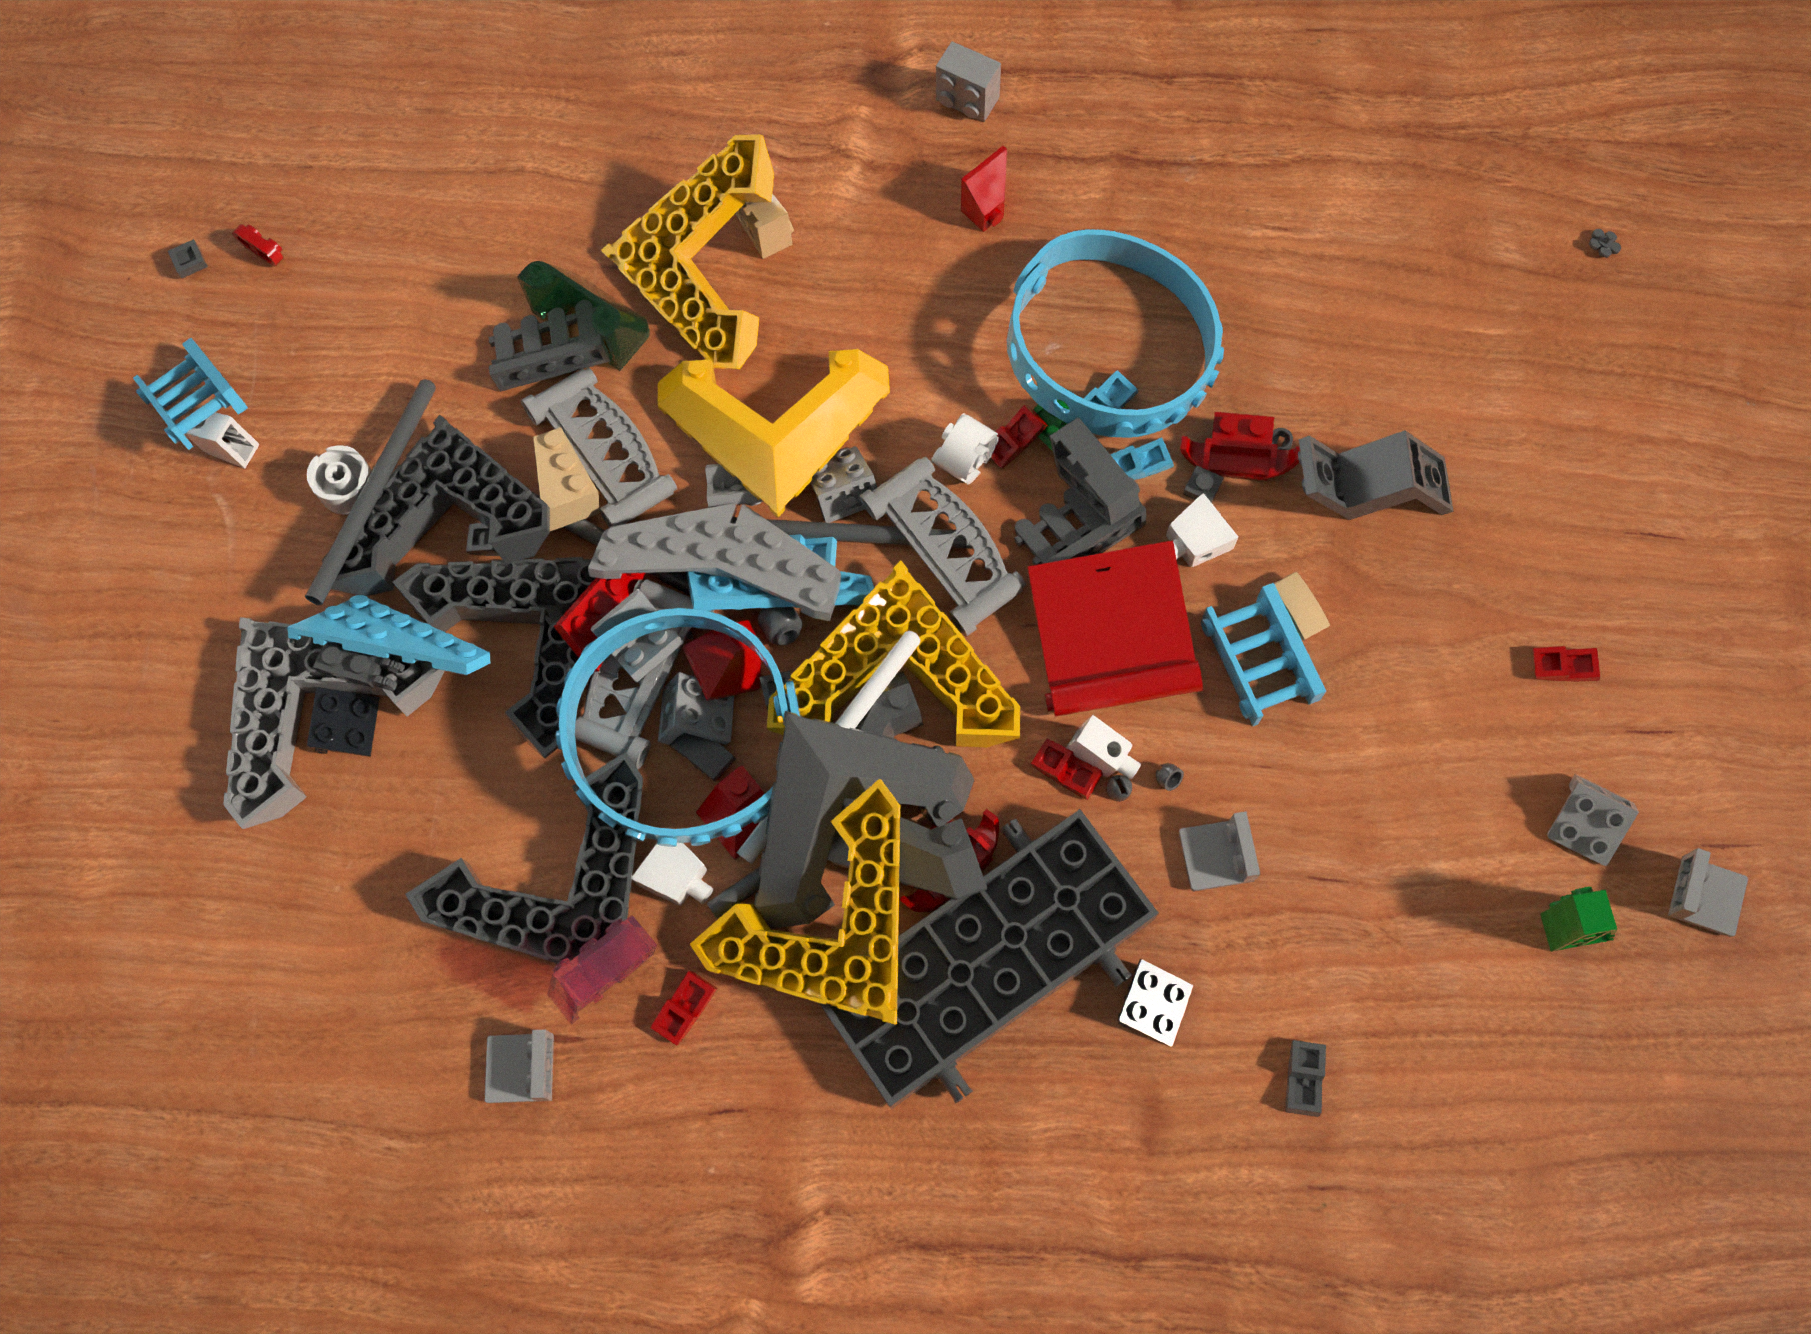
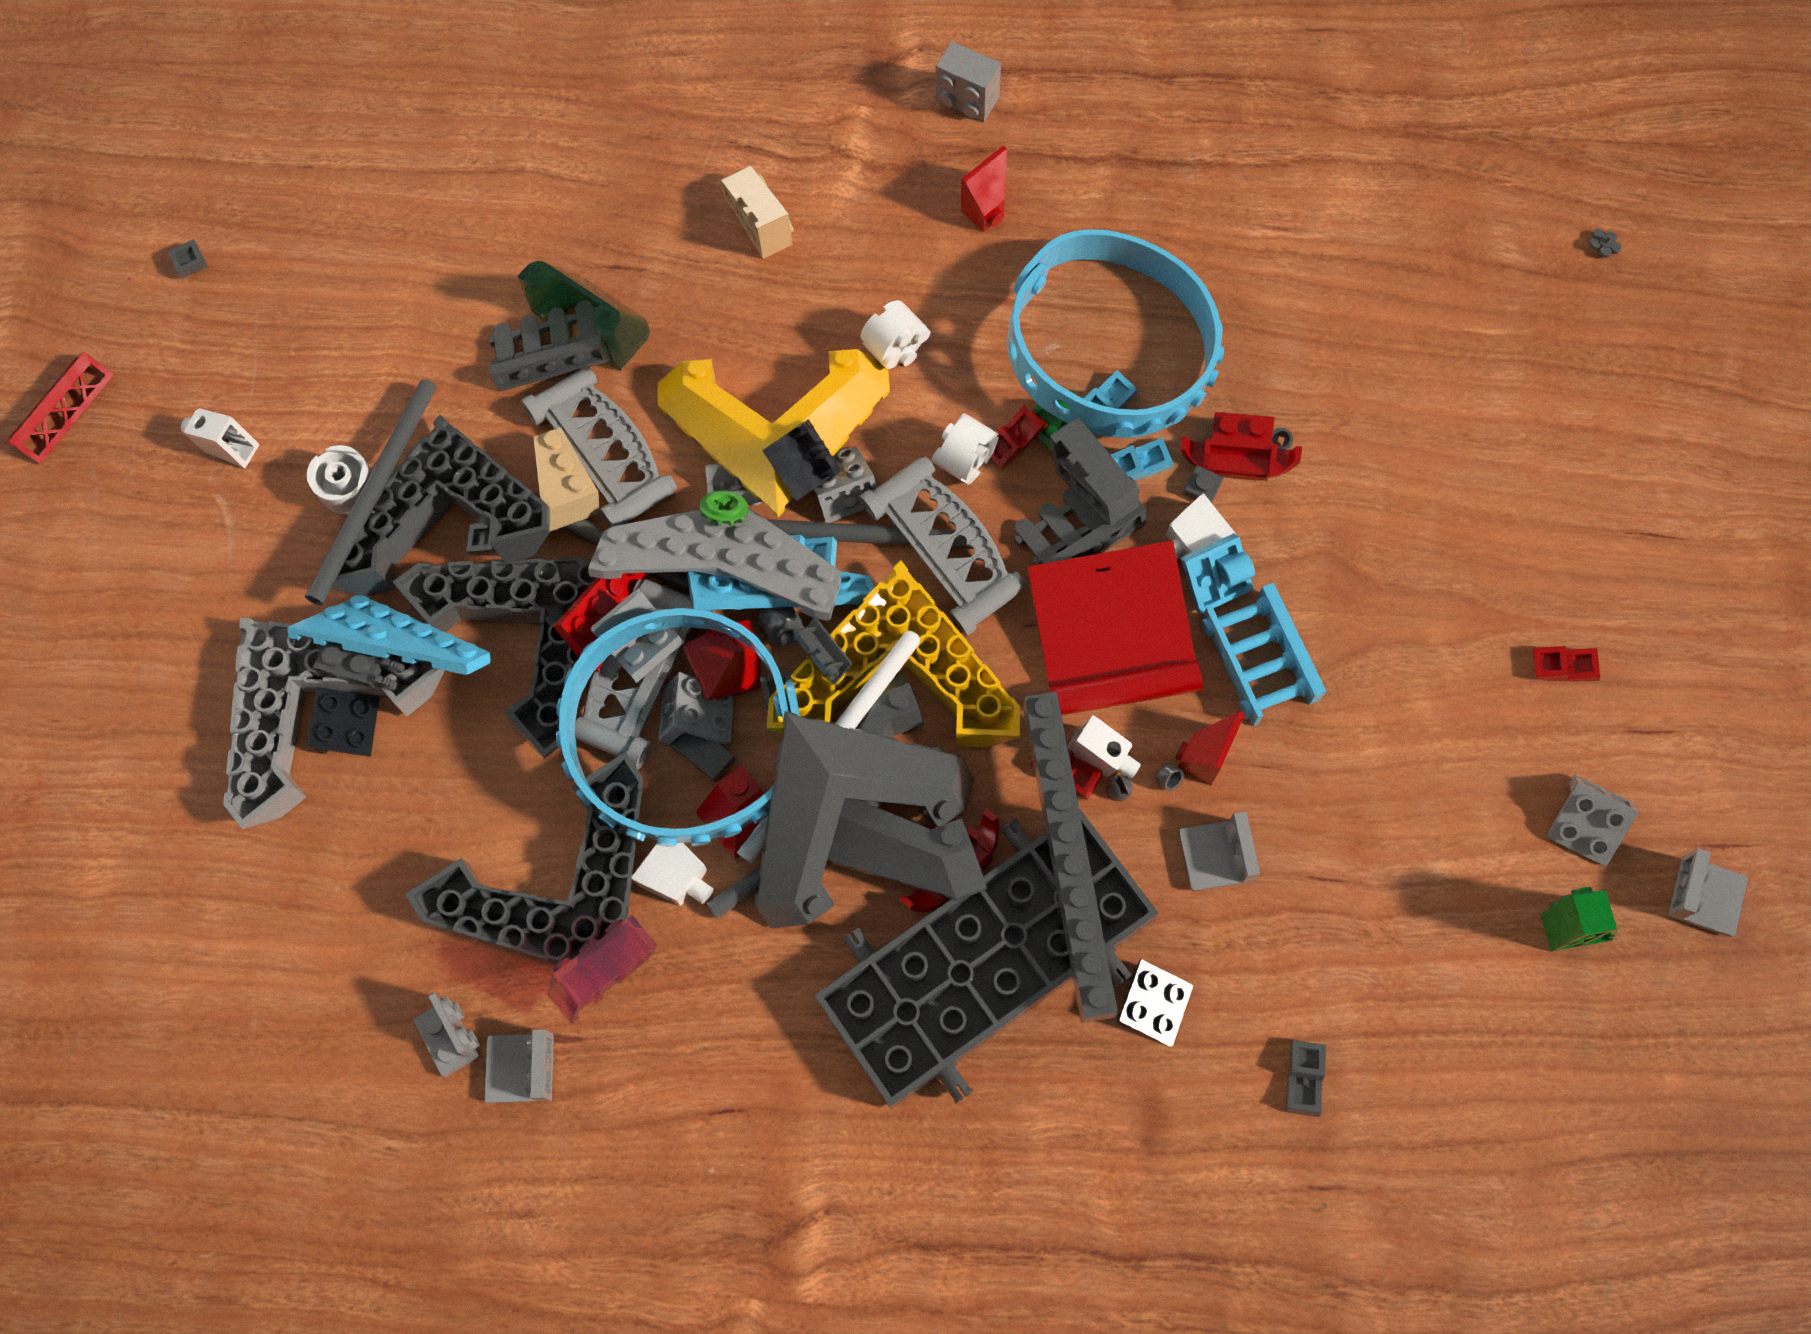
medium azure fence [133,338,248,450] -> none
red plate [232,224,283,267] -> none
yellow wedge [601,134,774,370] -> none
red slope [650,971,718,1046] -> none
yellow wedge [690,779,900,1025] -> none
tan slope [1274,572,1331,640] -> none
dark grey bracket [1298,430,1454,520] -> none
none -> fence [5,352,114,464]
none -> light grey bracket [413,992,480,1077]
none -> bright green gear [700,491,748,526]
none -> black hinge [762,419,841,502]
none -> dark grey hinge [793,617,852,685]
none -> white brick [860,300,931,369]
none -> dark grey brick [1023,691,1118,1023]
none -> red slope [1175,711,1245,785]
none -> medium azure plate [1180,533,1255,614]

